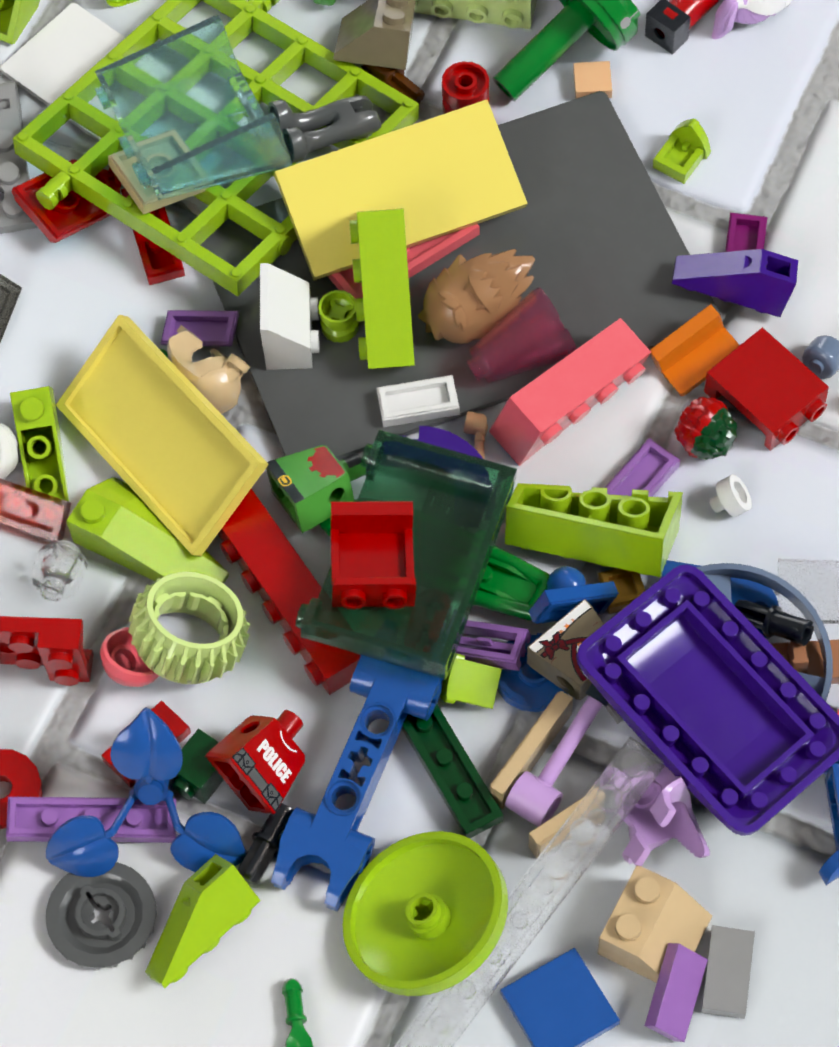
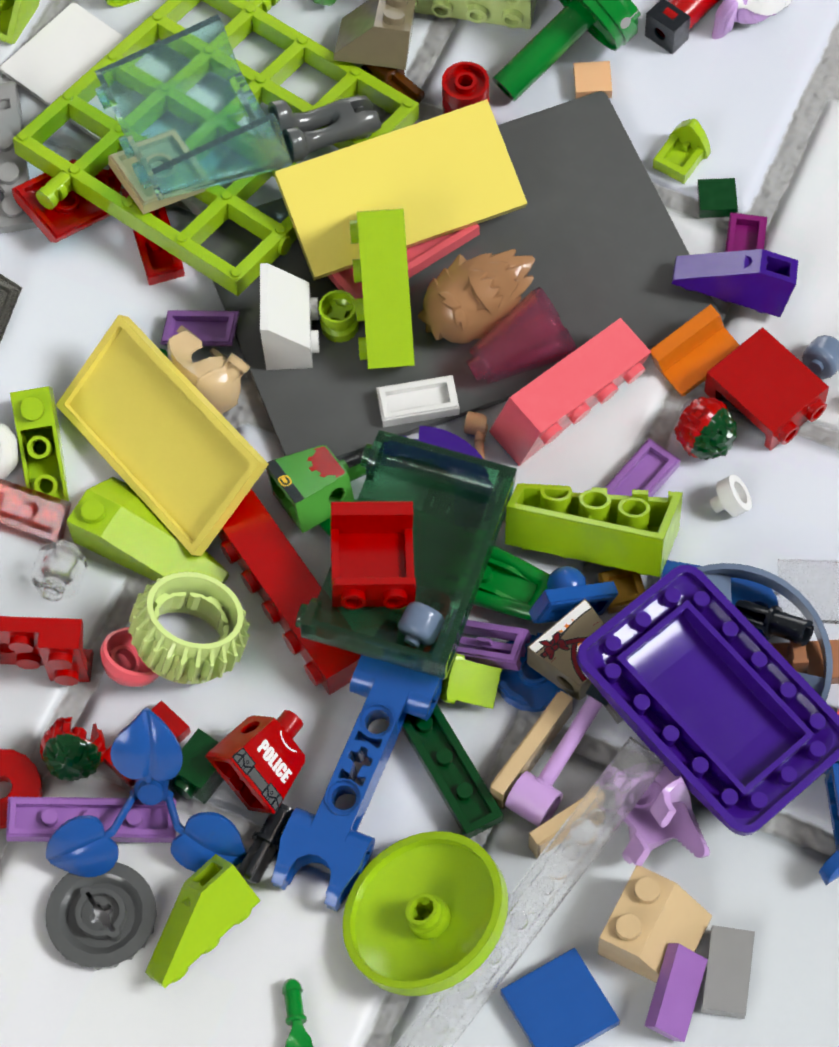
none -> dark green piece [40,717,106,781]
none -> sand blue piece [398,601,445,648]
none -> dark green tile [697,178,738,218]

